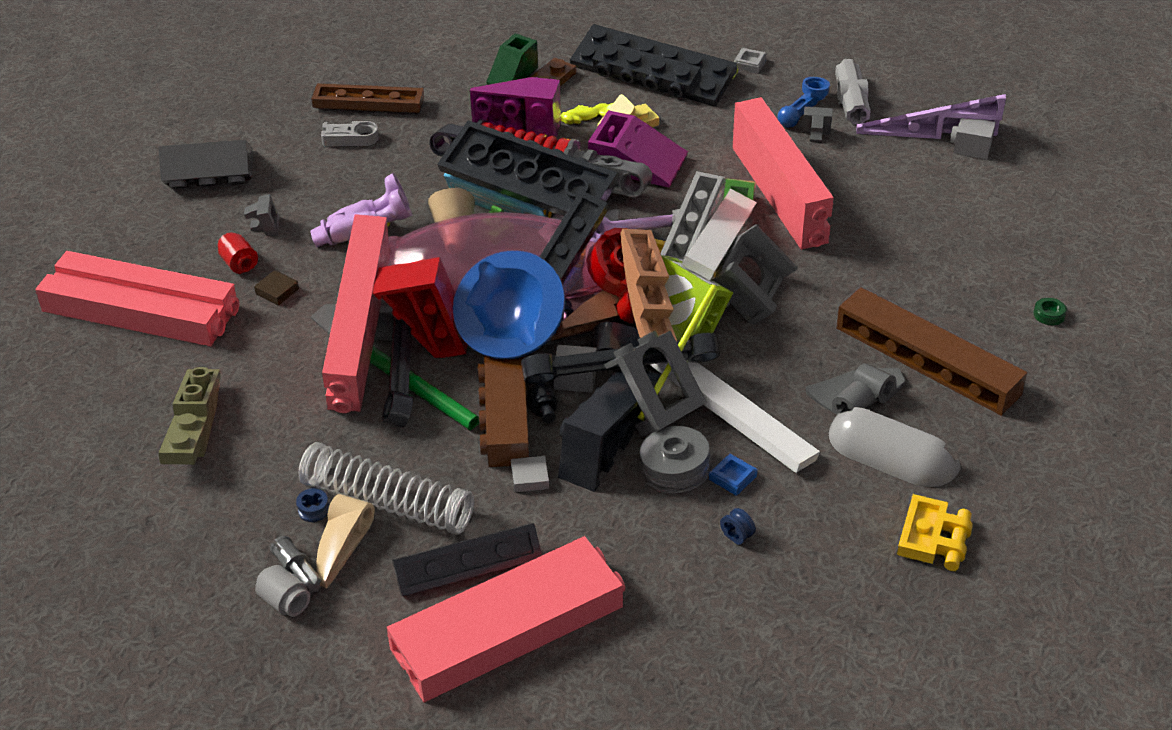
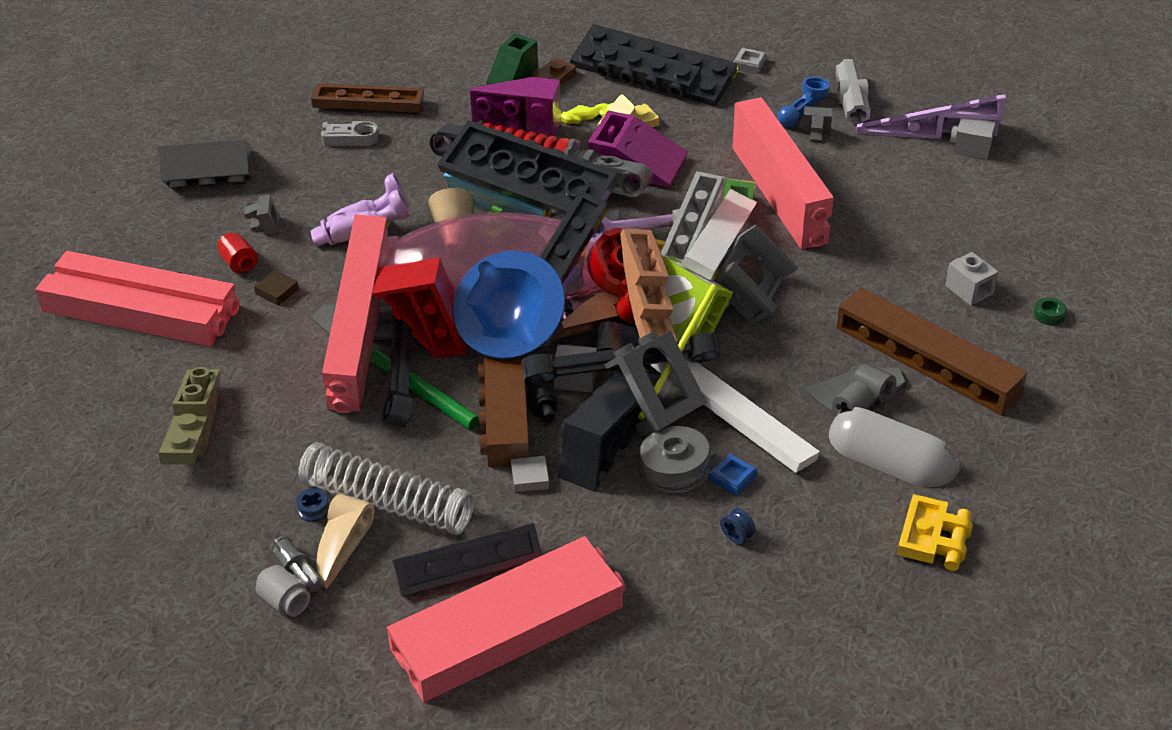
none -> light grey brick [945,252,998,305]

